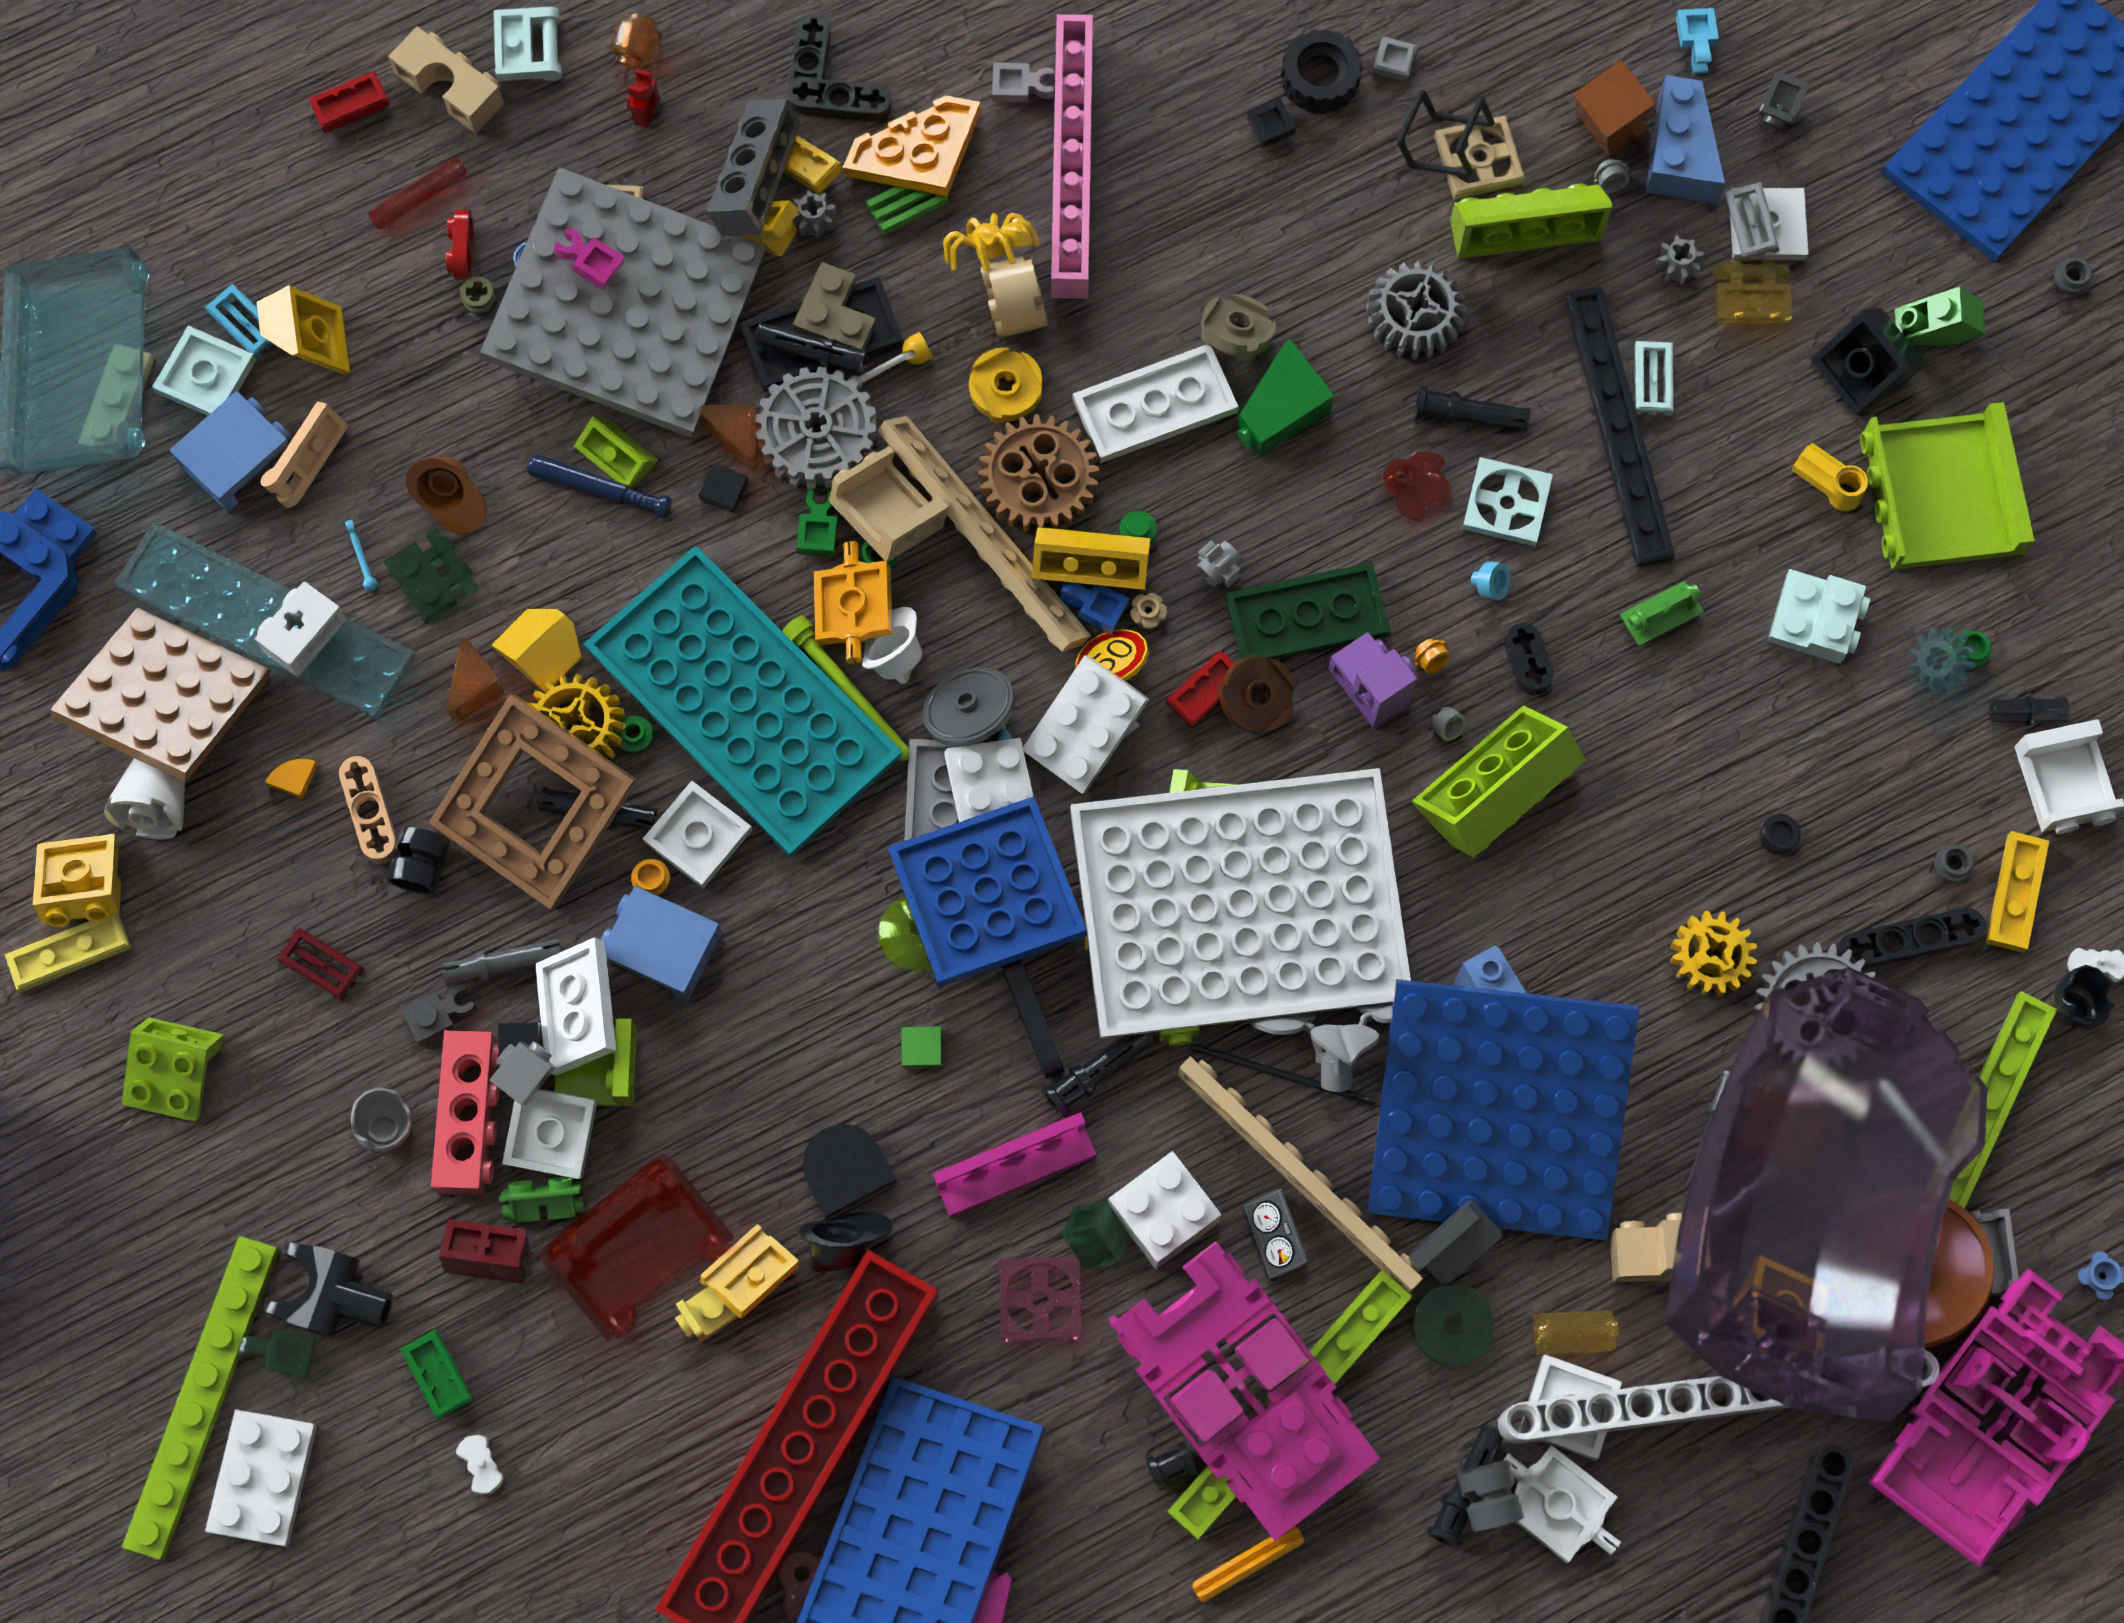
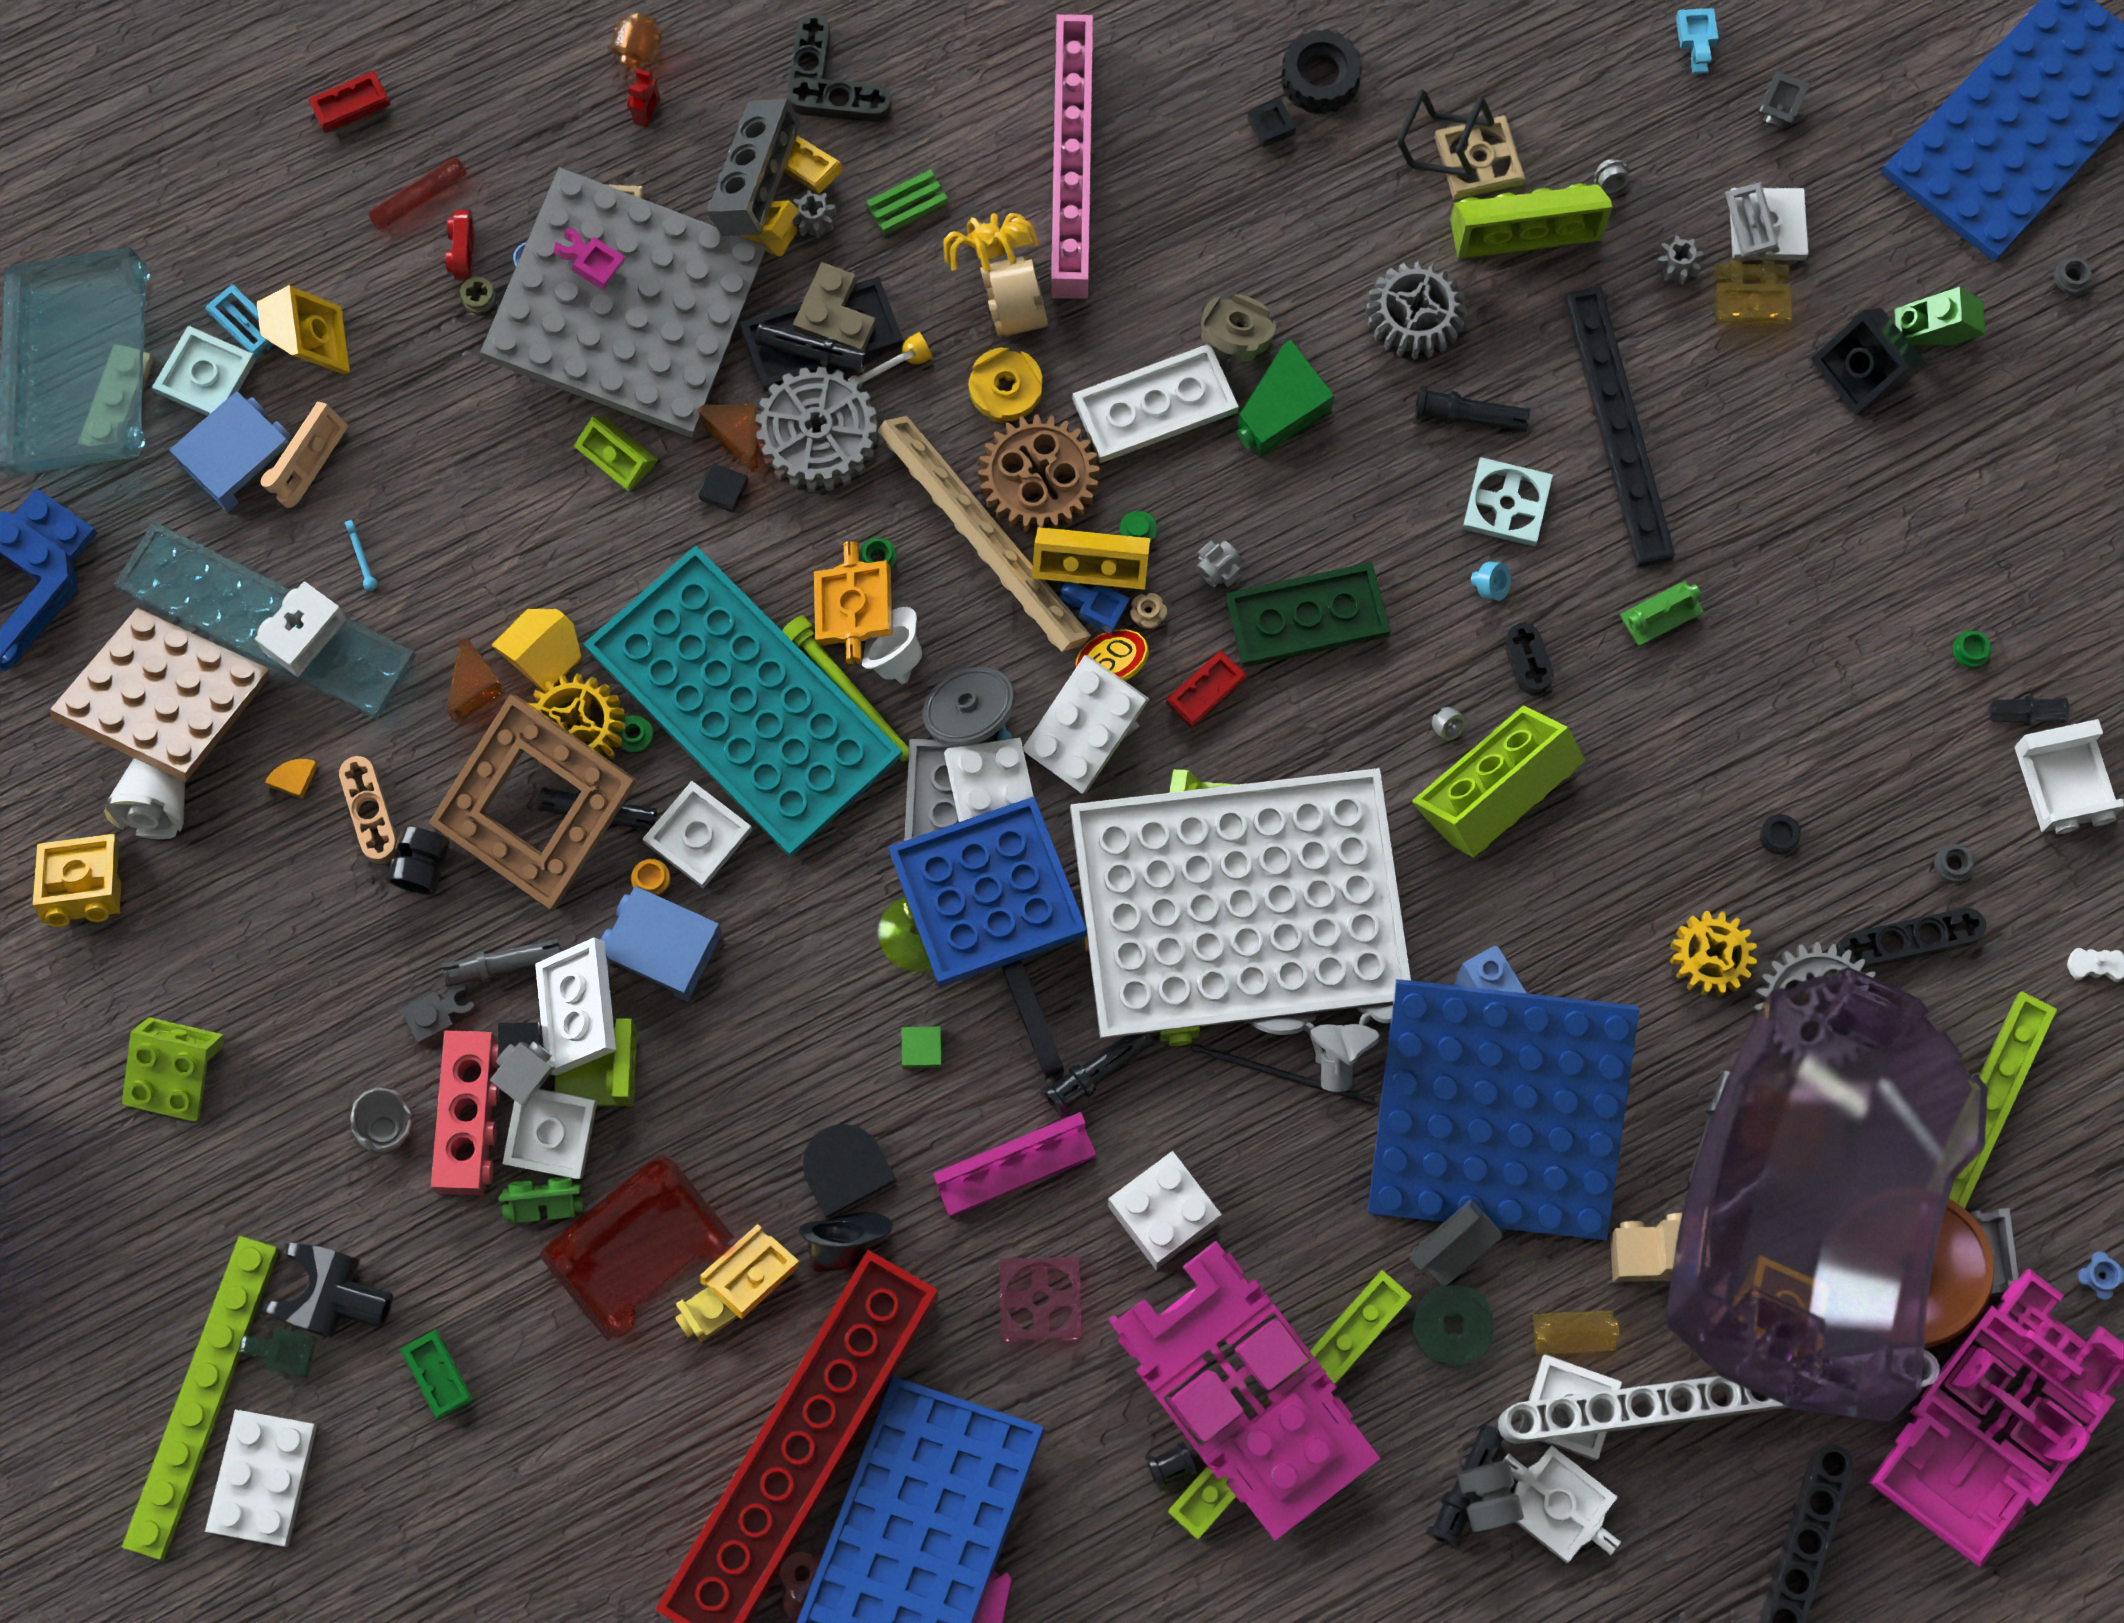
light yellow tile [5,913,132,993] -> none
dark red tile [276,927,365,1002] -> none
clear green plate [383,527,478,624] -> none
tan arch [388,26,504,134] -> none
dark orange piece [405,456,487,534] -> none
dark red hinge [439,1219,529,1284] -> none
white piece [456,1435,504,1495] -> none
light aqua plate [494,7,562,81] -> none
dark blue piece [527,455,672,519] -> none
green plate [796,490,838,557] -> none
tan panel [829,446,949,562] -> none
plate [843,96,982,196] -> none
light grey plate [992,62,1054,103] -> none
clear green panel [1062,1200,1129,1269] -> none
tan plate [1178,1056,1423,1294] -> none
light orange axle [1192,1525,1304,1602] -> none
reddish brown plate [1217,656,1295,732] -> none
slope [1242,1188,1308,1280] -> none
medium lavender brick [1328,632,1417,728] -> none
light grey tile [1373,36,1417,82] -> none
clear red plate [1383,451,1453,522] -> none
light orange plate [1415,639,1450,674] -> none
dark orange plate [1573,59,1657,158] -> none
light aqua tile [1634,341,1673,416] -> none
medium blue wedge [1645,75,1725,204] -> none
light aqua plate [1767,569,1870,664] -> none
yellow piece [1791,443,1868,511] -> none
lime panel [1860,402,2035,570] -> none
clear light blue gear [1909,627,1976,691] -> none
yellow plate [1985,831,2049,953] -> none
black hair [2054,965,2115,1030] -> none

